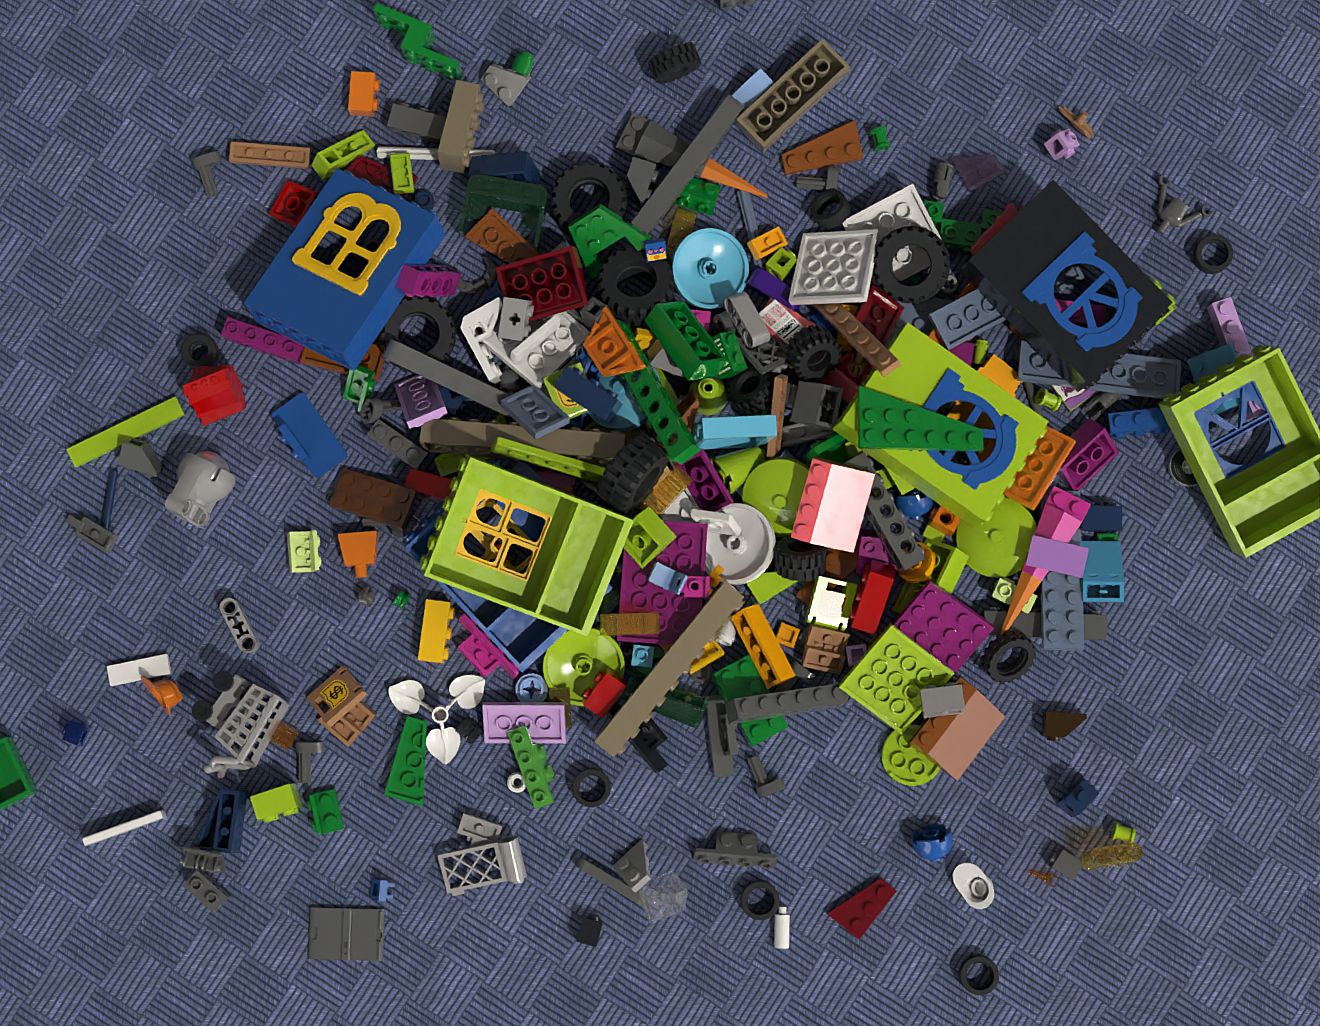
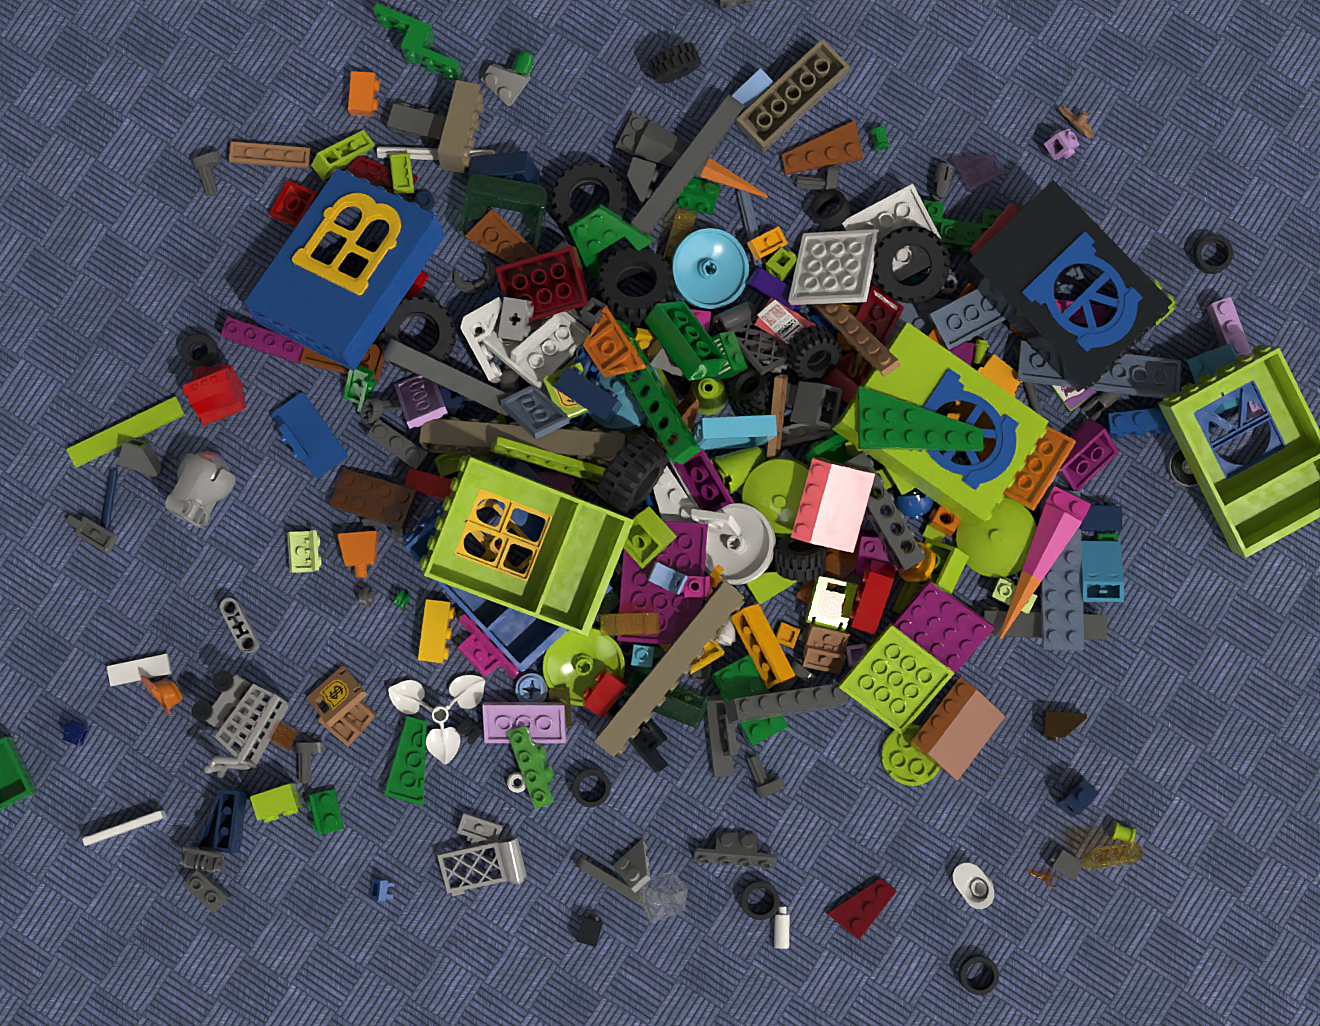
dark grey piece [308,907,385,961] -> none
magenta brick [396,264,462,298] -> none
clear yellow beam [638,466,693,517] -> none
blue tile [644,238,667,262] -> none
light grey beam [724,291,770,348] -> none
blue cylinder [911,824,953,862] -> none
light grey brick [920,682,965,718] -> none
black tyre [981,630,1036,684] -> none
medium lavender sticker [1026,535,1089,578] -> none
lime bush [1035,388,1062,412] -> none
dark grey piece [1156,175,1214,234] -> none

